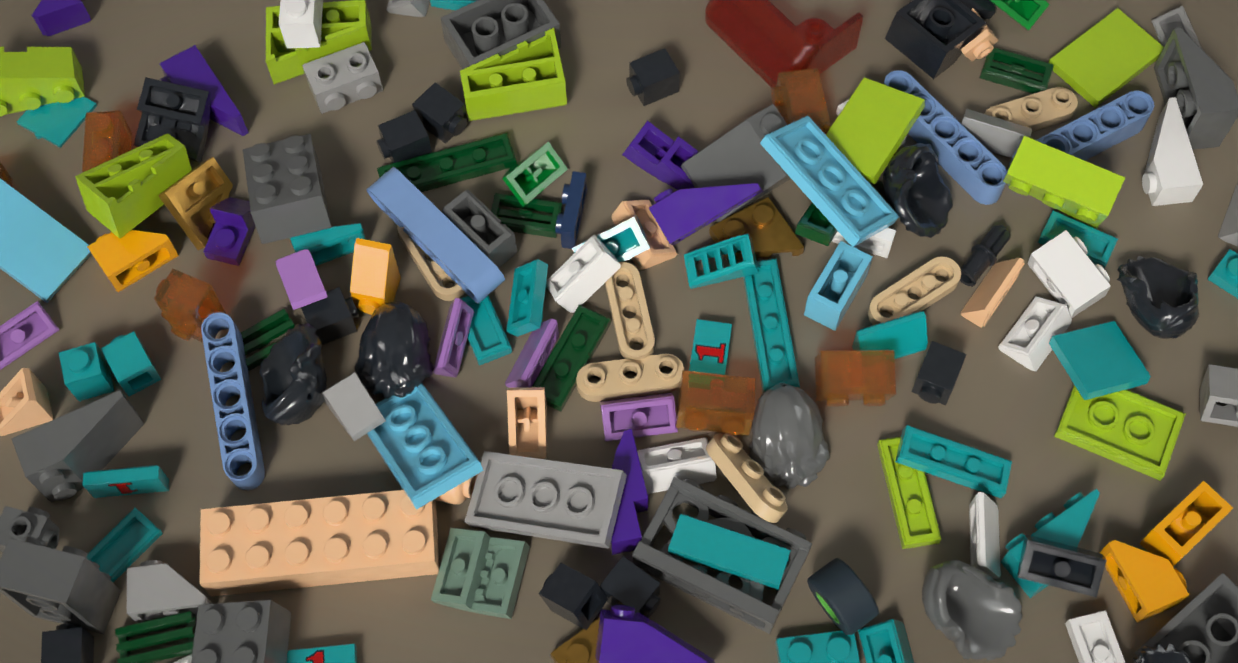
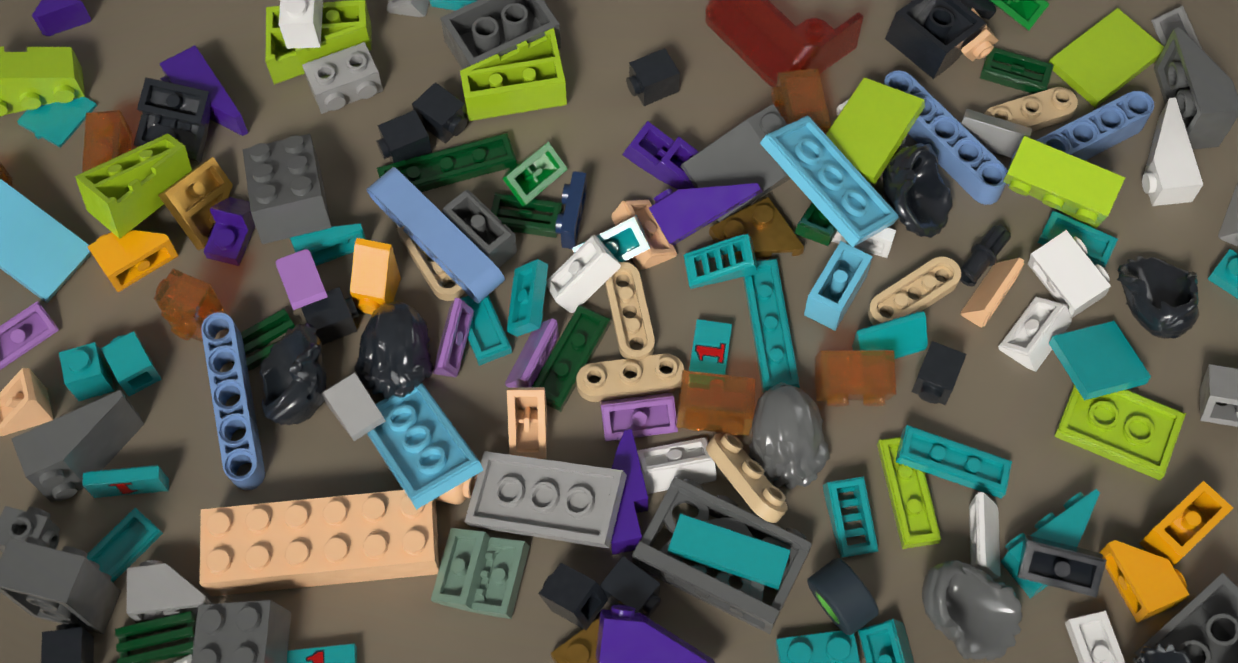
none -> teal slope [822,476,878,558]

